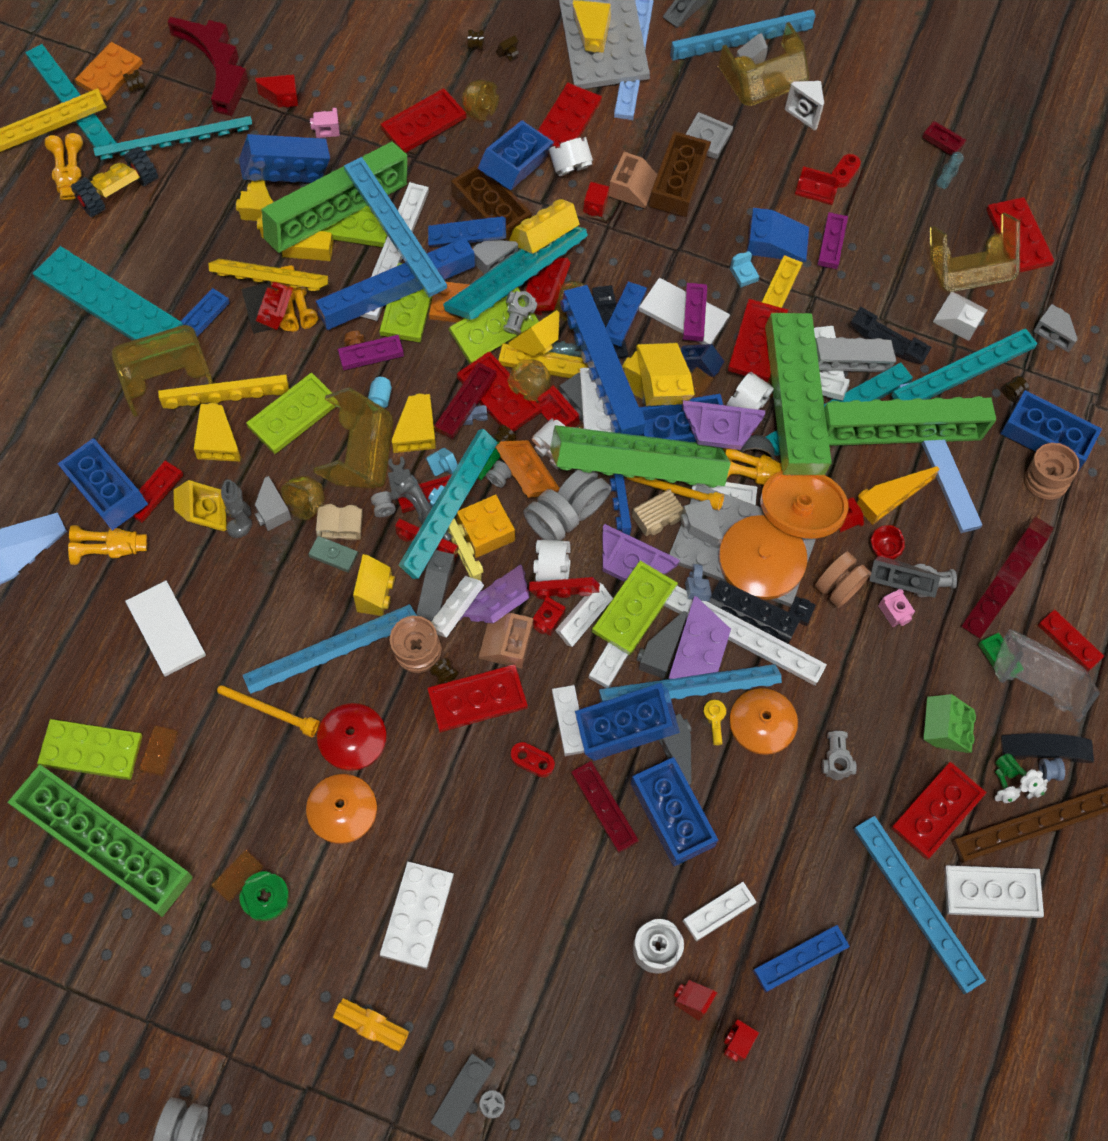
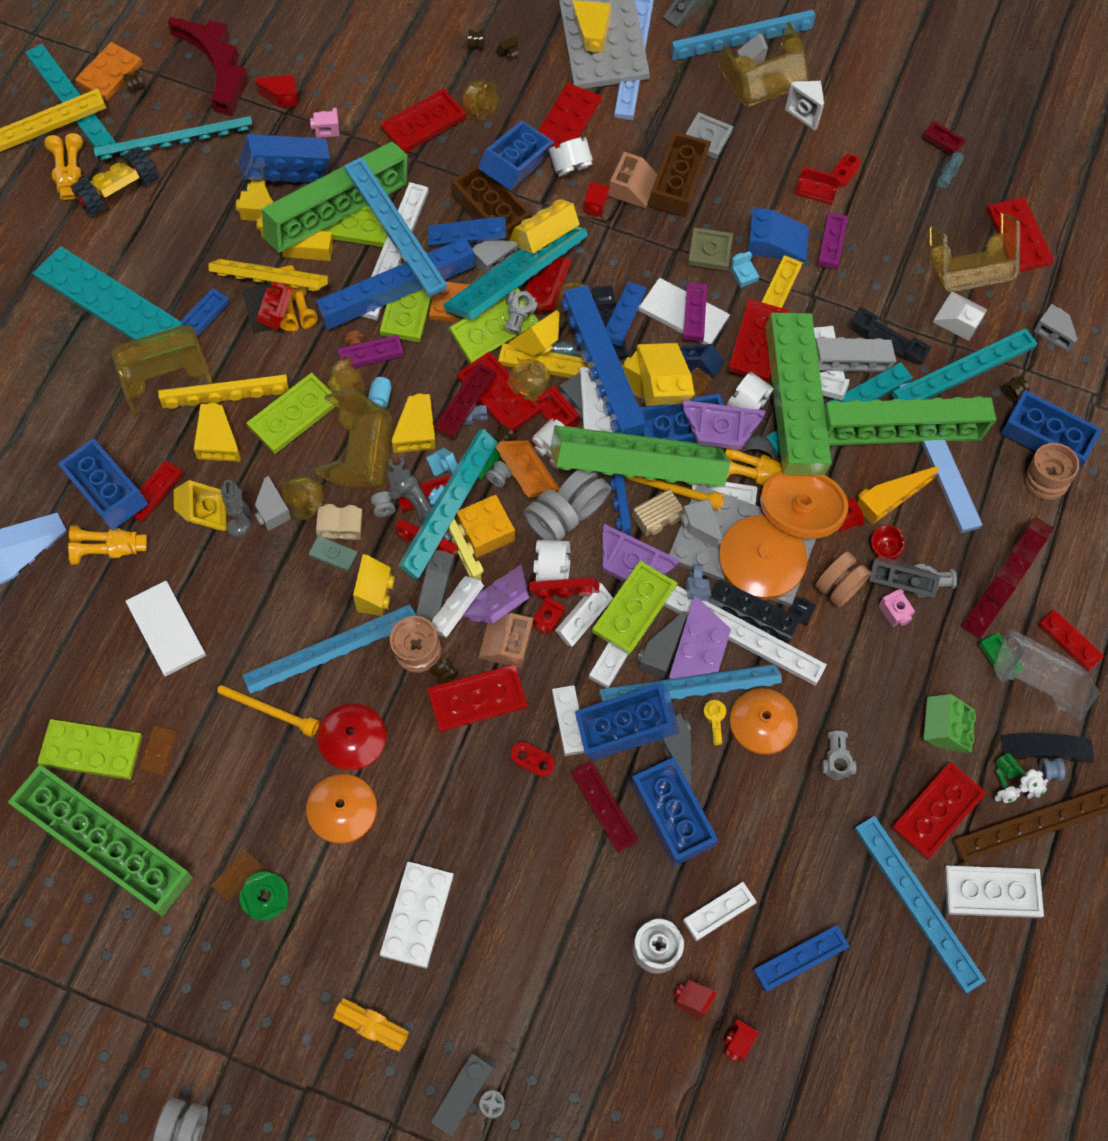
none -> clear yellow cylinder [327,355,366,399]
none -> olive plate [688,227,733,271]

